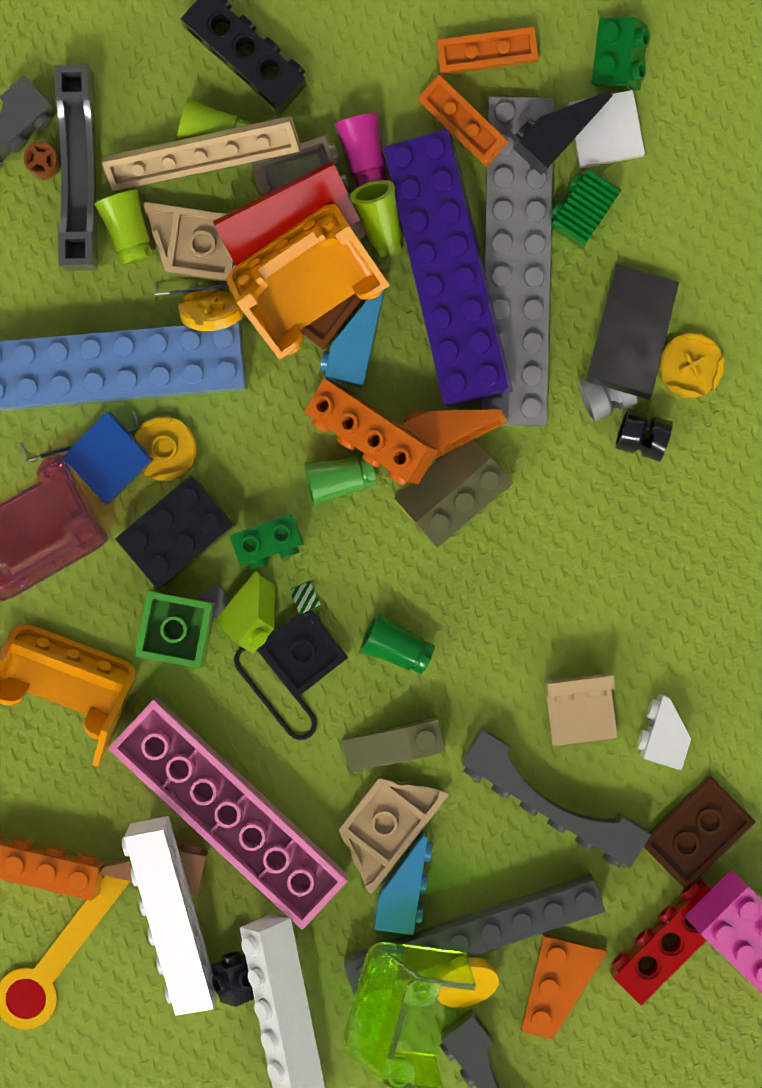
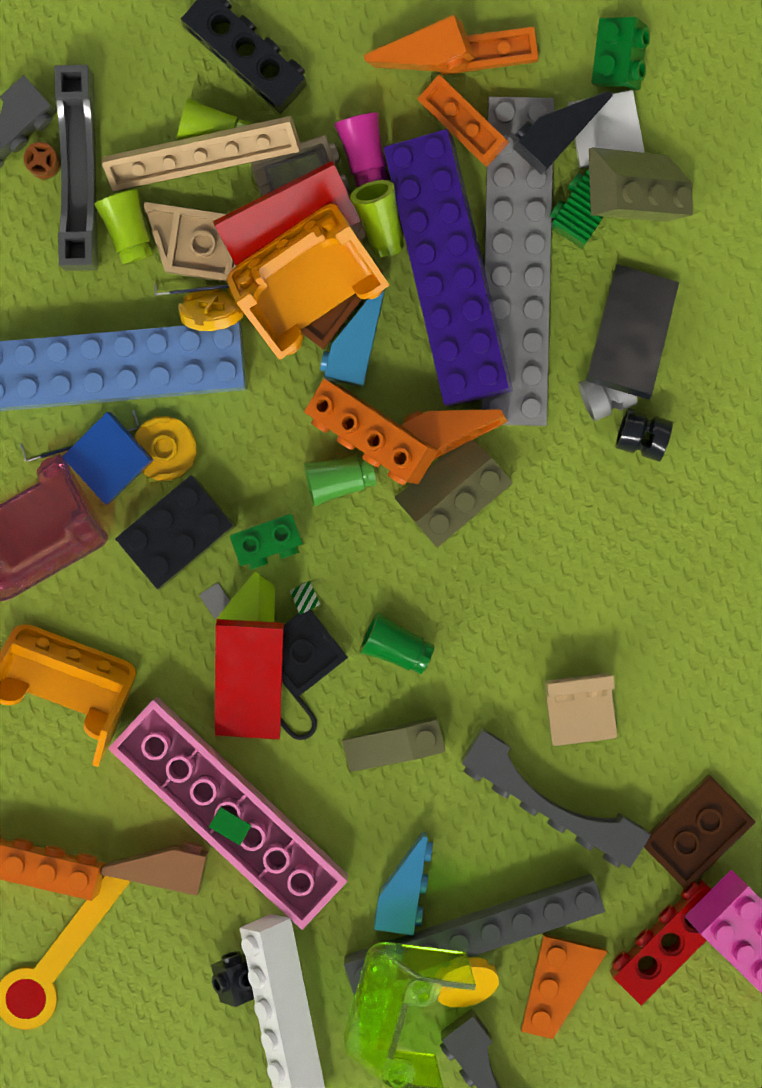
white brick [122,816,218,1016] -> none
bright green brick [135,590,216,669] -> none
tan wing [339,777,449,894] -> none
white slope [637,693,691,771] -> none
yellow tile [658,333,725,398] -> none
none -> green sticker [209,807,252,845]
none -> red tile [215,619,284,740]
none -> orange slope [363,15,475,73]
none -> olive slope [589,147,693,222]

